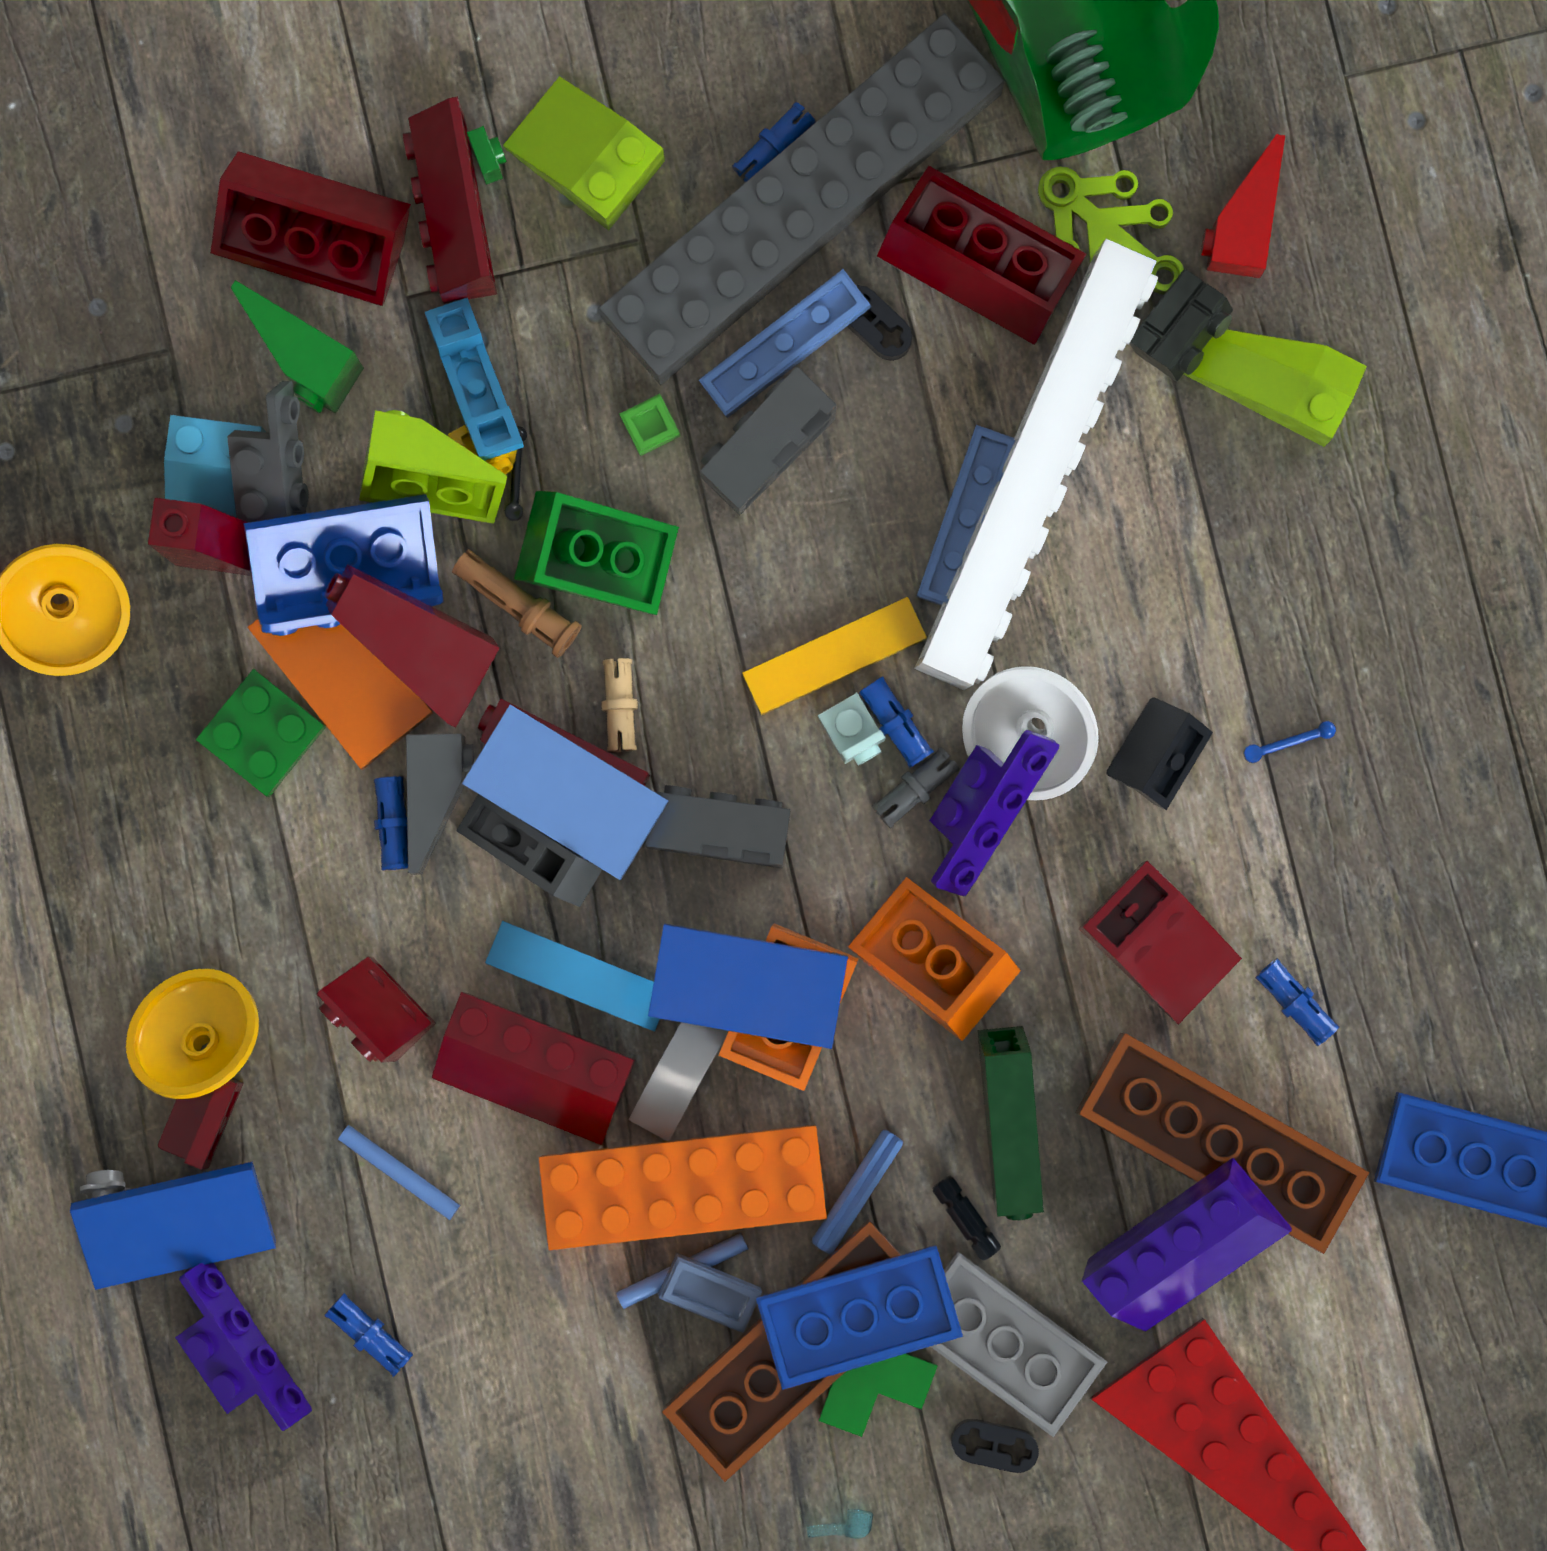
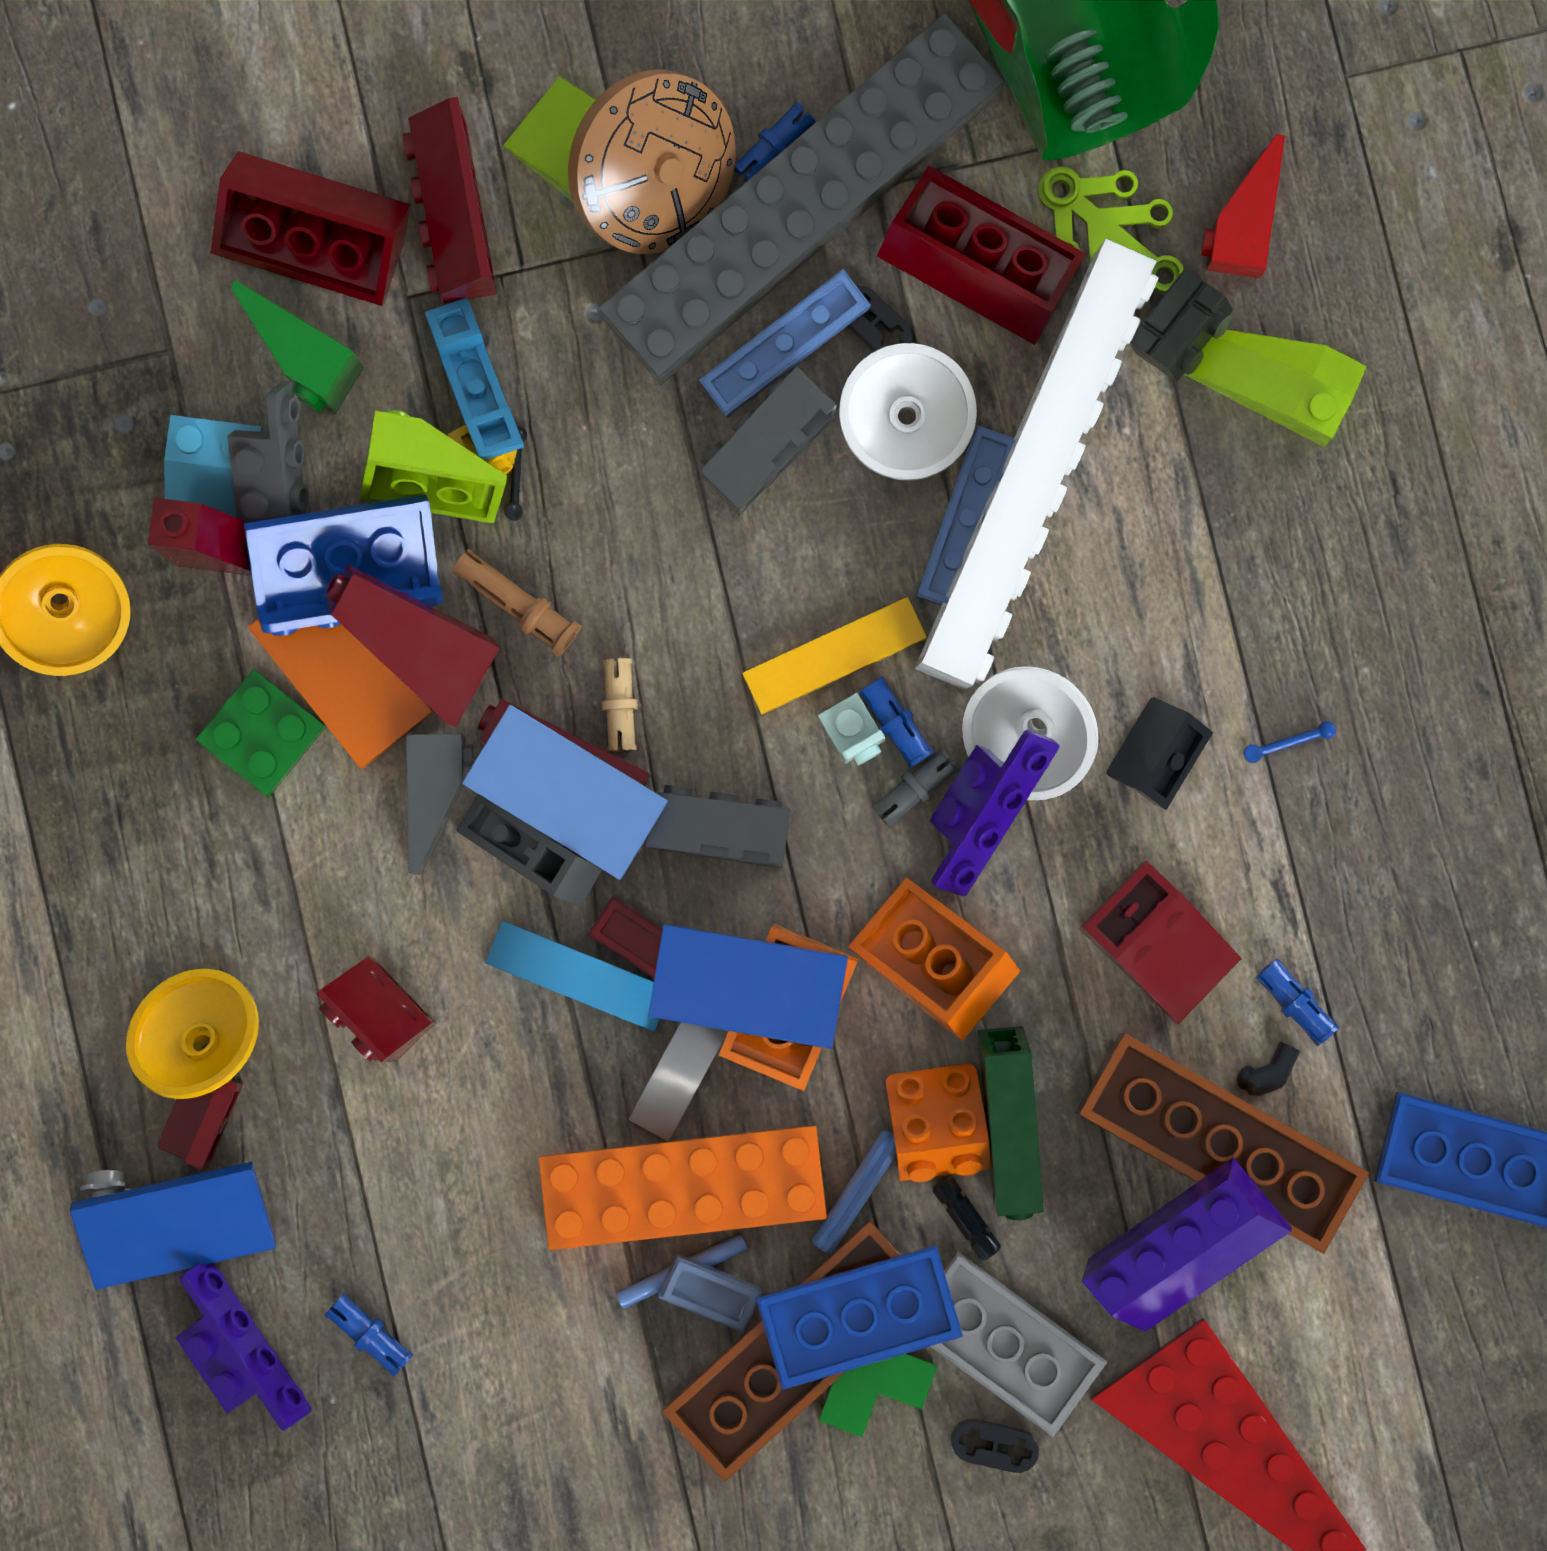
medium blue bar [338,1125,461,1220] -> none
blue pin [374,776,408,871] -> none
dark red slope [431,992,636,1145] -> none
green plate [467,126,507,185] -> none
green slope [514,491,679,615] -> none
bright green tile [619,394,680,456] -> none
clear light blue hand [807,1509,873,1539] -> none
none -> medium nougat dish [568,69,736,254]
none -> dark red tile [587,897,663,979]
none -> white dish [839,343,977,481]
none -> orange bracket [886,1064,991,1182]
none -> black arm [1237,1042,1300,1097]

